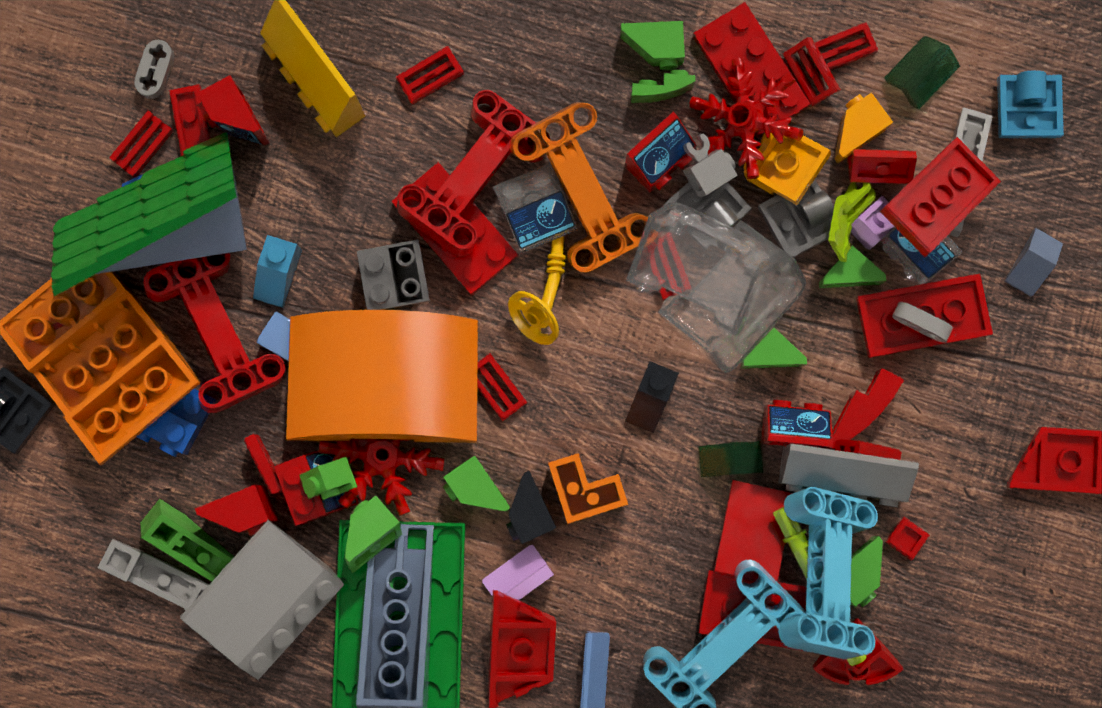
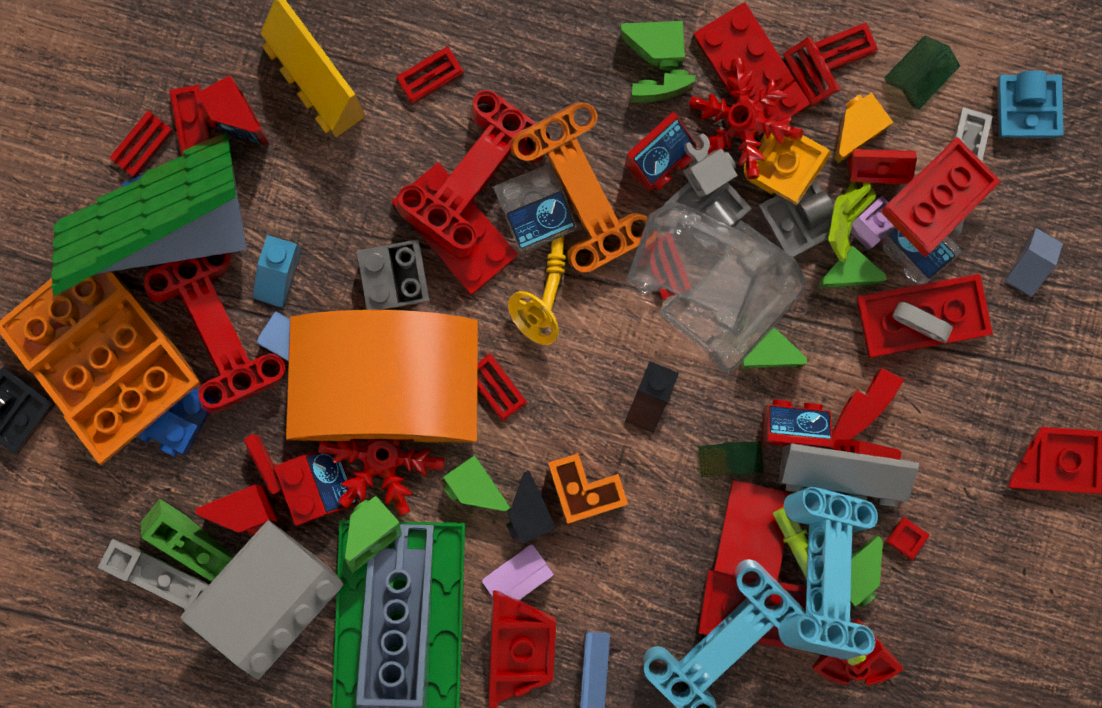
light grey beam [134,40,175,99] -> none
bright green brick [299,457,358,500] -> none

